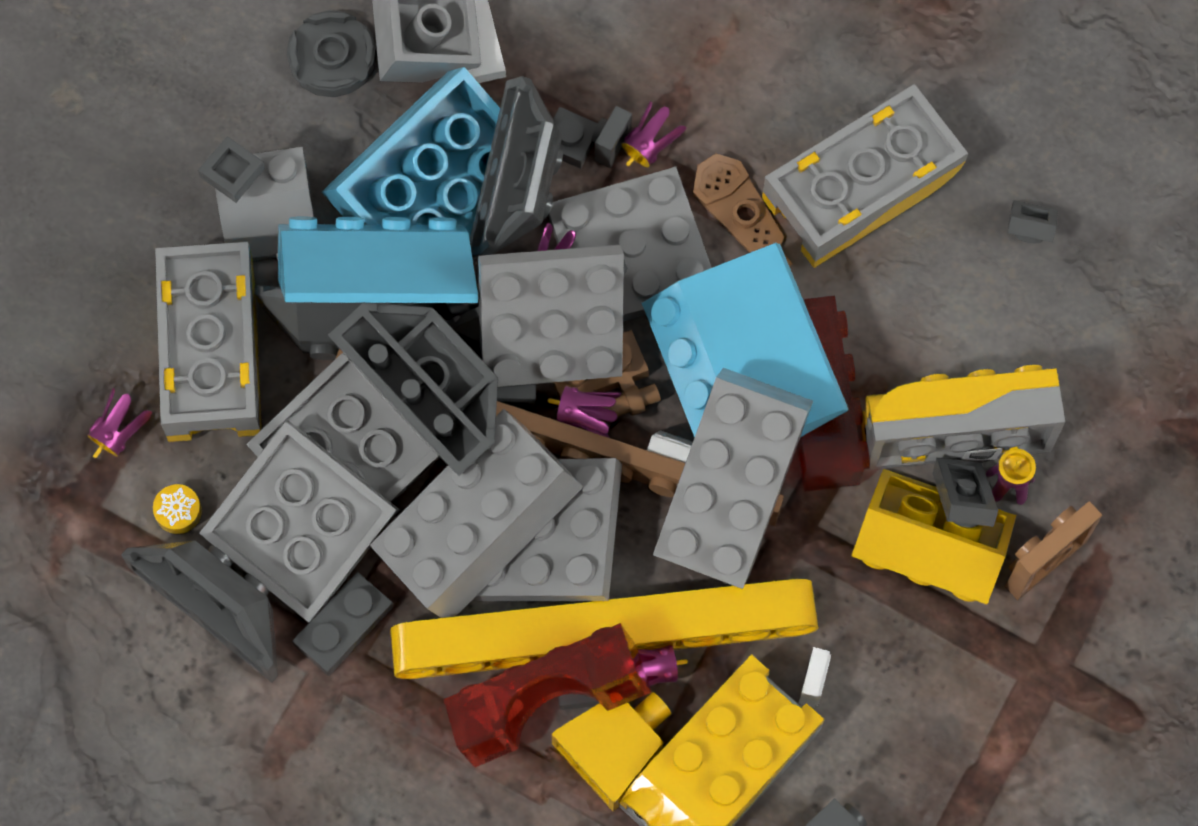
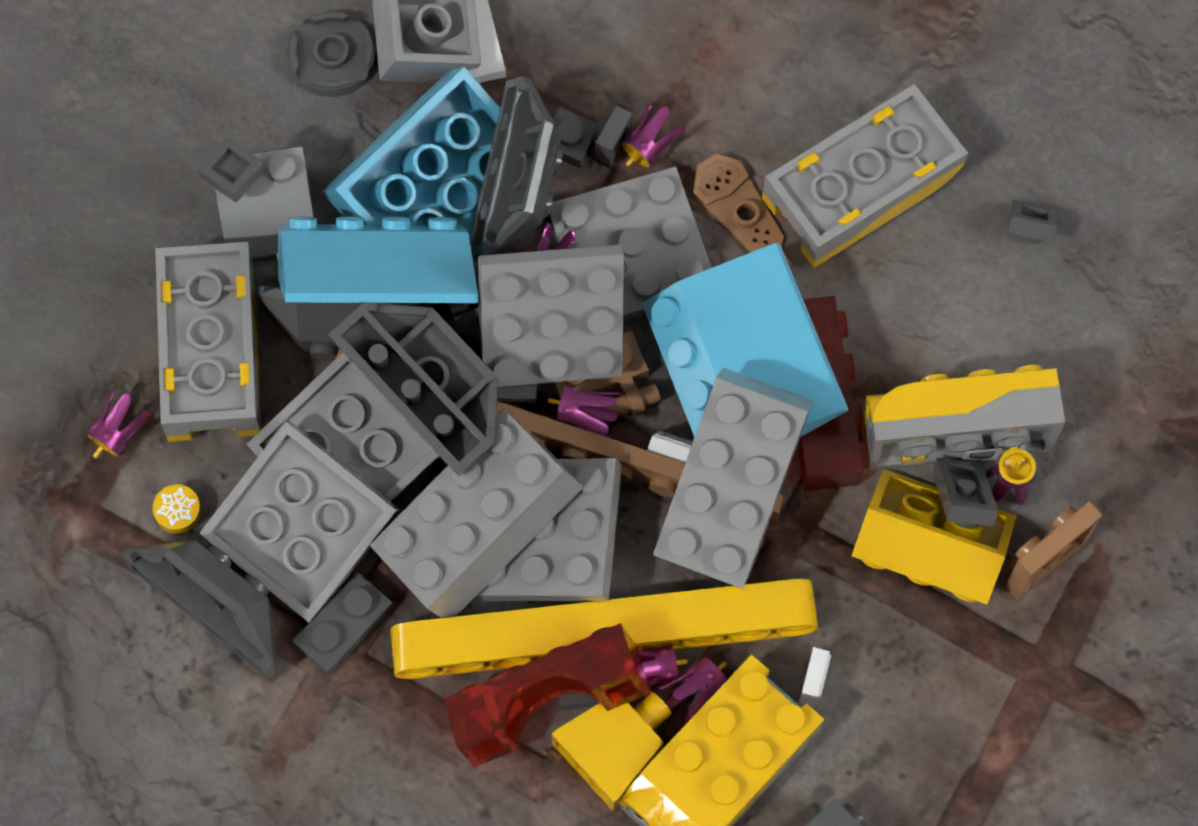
none -> flat silver piece [658,657,727,725]

